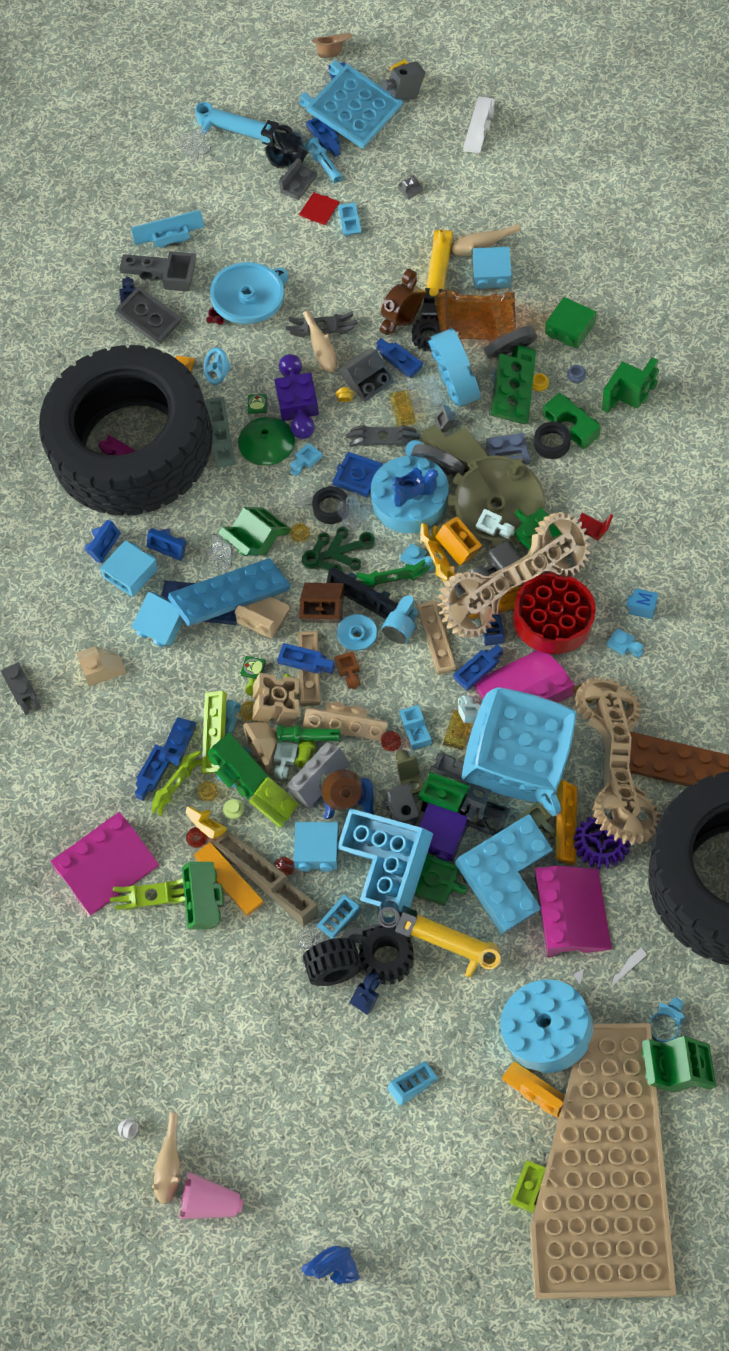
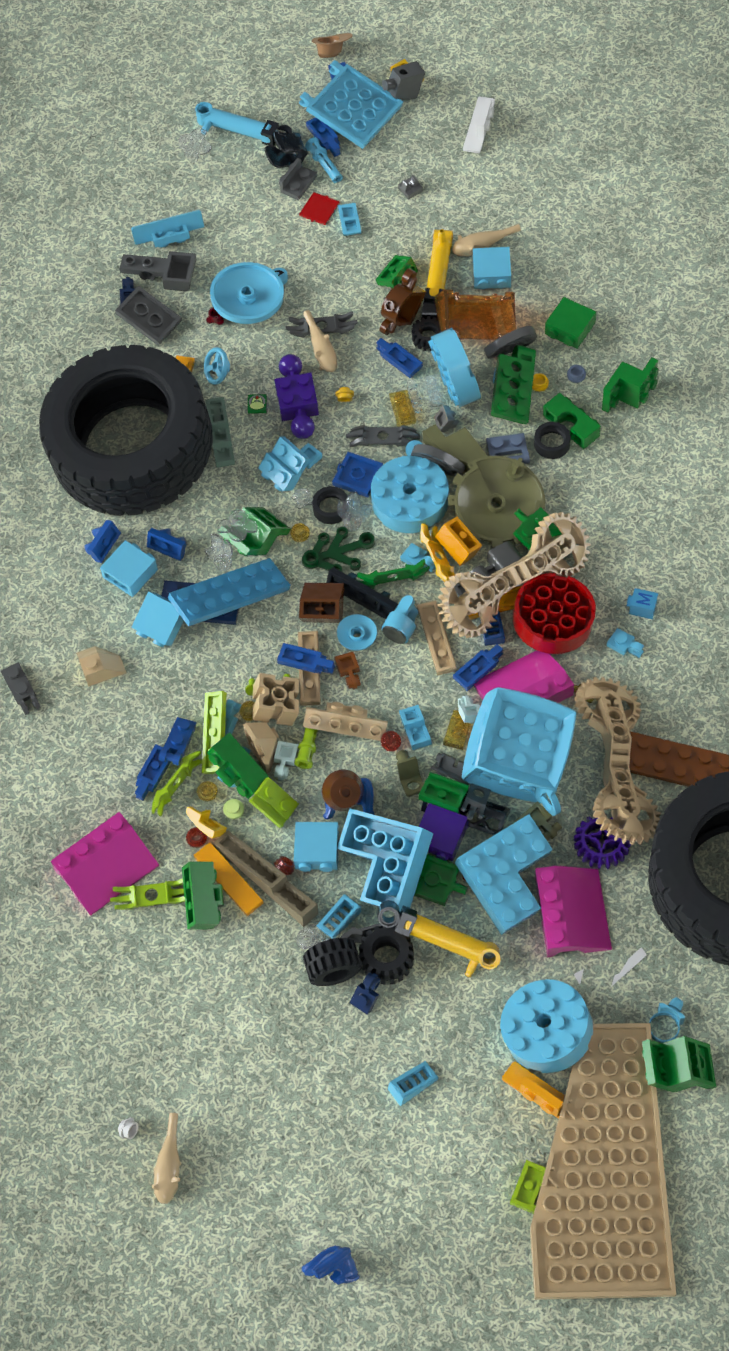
dark pink hinge [98,435,136,455] -> none
bright pink cone [179,1172,243,1219] -> none
tan bracket [235,597,290,639] -> none
green dish [238,417,295,466] -> none
tile [240,656,266,679] -> none
green pin [277,725,340,743] -> none
light grey arch [286,742,350,808] -> none
dark grey slope [338,349,394,402] -> none
dark grey torso [384,784,419,826] -> none
blue hair [392,467,438,507] -> none
light aqua plate [476,509,515,539] -> none
light orange tile [556,780,577,865] -> none
red bracket [577,513,613,541] -> none
none -> clear plate [217,509,257,542]
none -> medium azure plate [258,436,310,492]
none -> green bracket [375,255,418,288]

